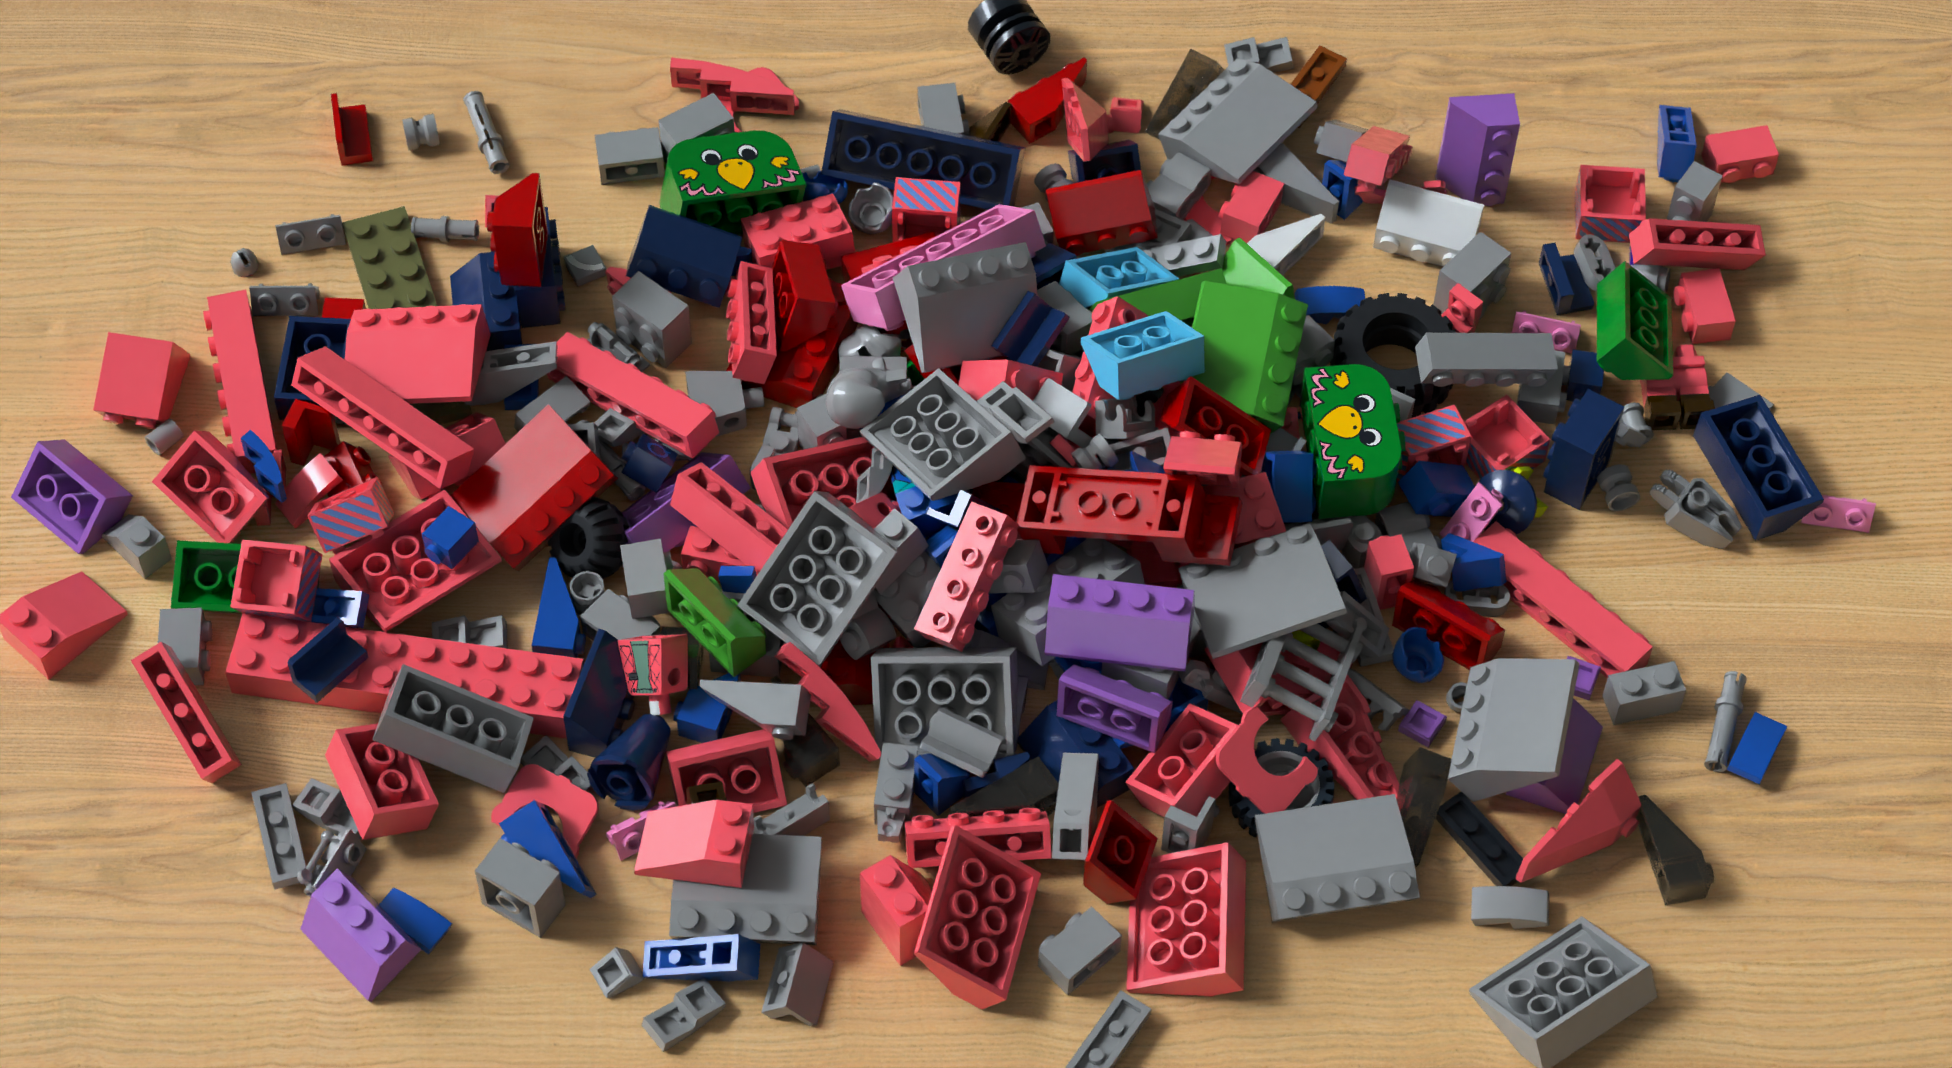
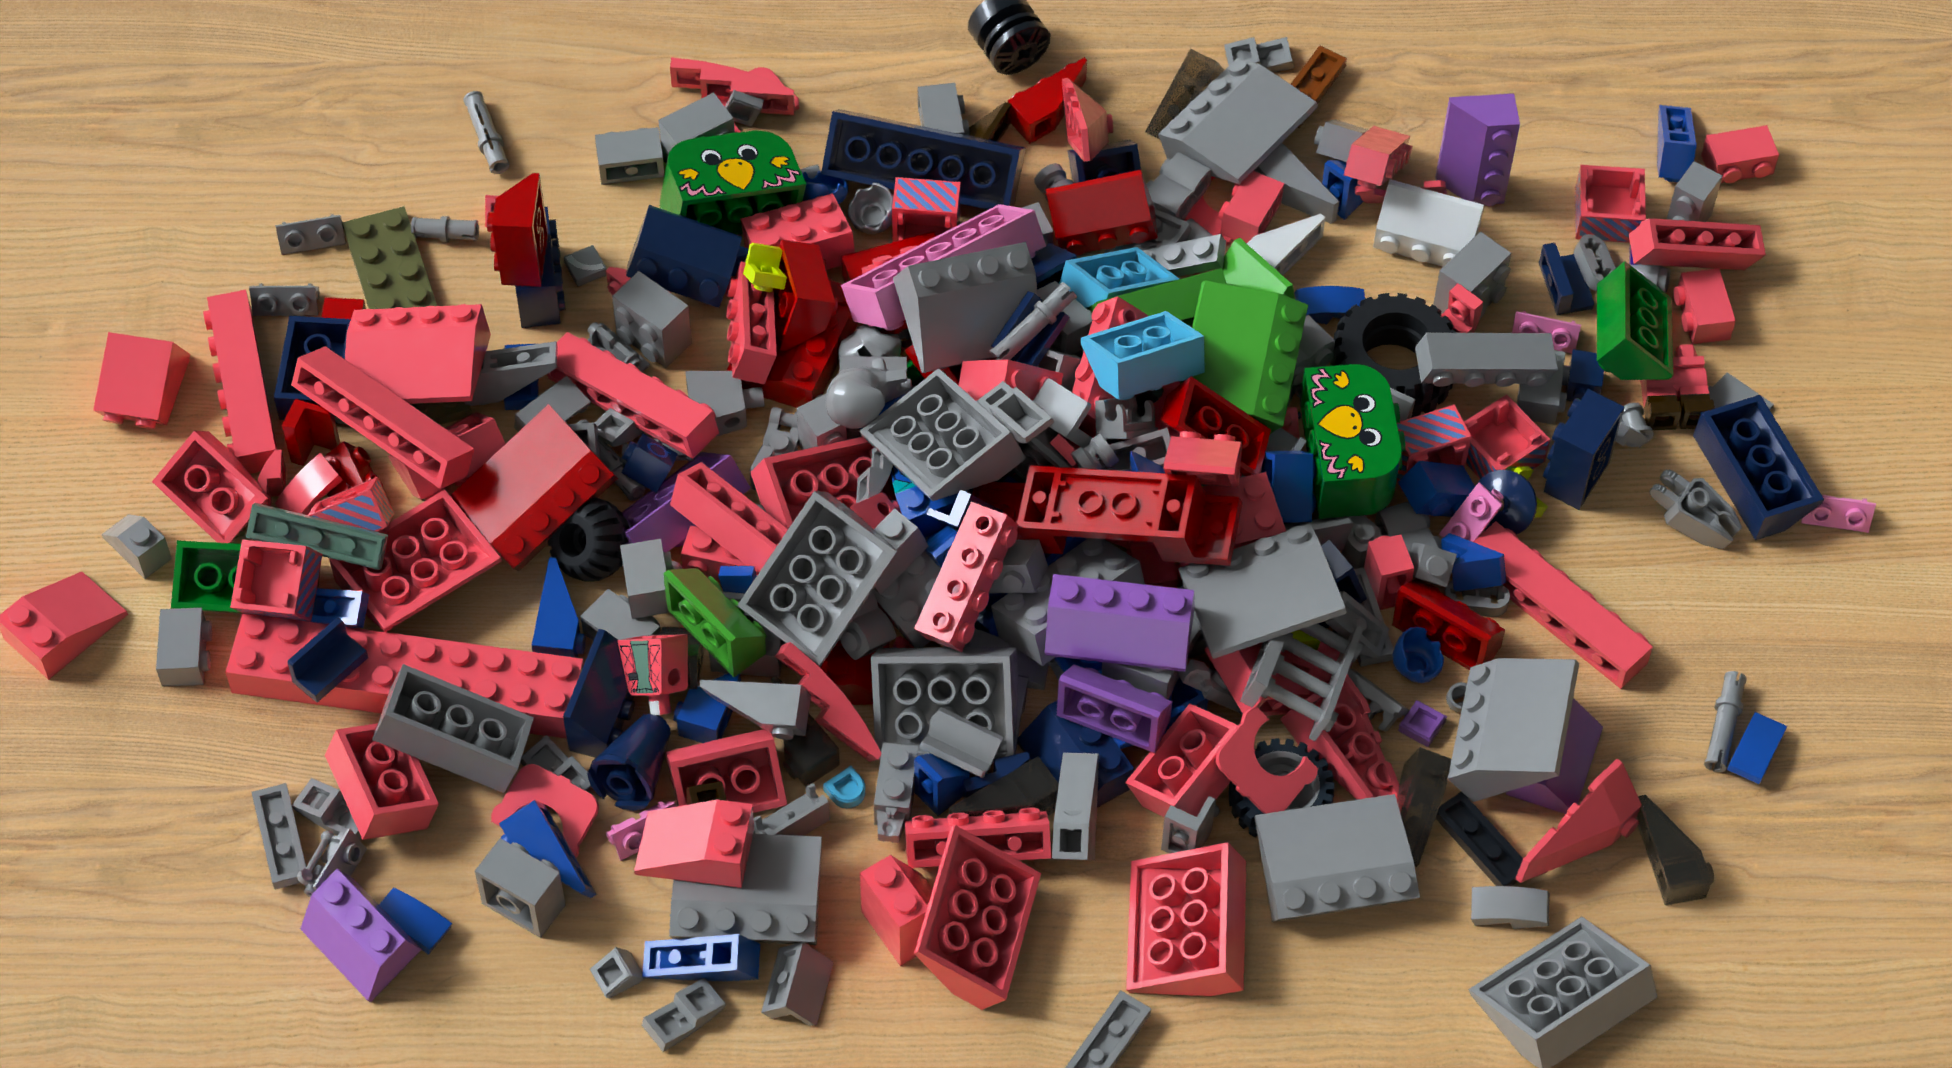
medium lavender slope [11,439,133,554] -> none
coral brick [131,642,242,783] -> none
light grey hinge [145,419,183,455] -> none
light grey hinge [231,248,258,277] -> none
blue slope [241,430,287,503] -> none
red panel [331,93,373,166] -> none
light grey wheel [402,114,440,151] -> none
blue brick [422,506,479,569] -> none
light grey slope [432,615,508,649] -> none
dark blue slope [450,252,523,351] -> none
light grey wheel [570,571,605,616] -> none
light grey brick [1038,906,1122,995] -> none
red slope [1083,800,1158,904] -> none
coral slope [1110,97,1144,133] -> none
medium lavender tile [1567,656,1601,700] -> none
light grey wheel [1597,464,1640,511] -> none
light grey brick [1602,661,1686,725] -> none
none -> sand green tile [246,503,388,570]
none -> light grey tile [725,90,763,127]
none -> neon yellow bracket [743,243,787,292]
none -> medium azure tile [823,766,865,808]
none -> light grey pin [989,282,1077,360]

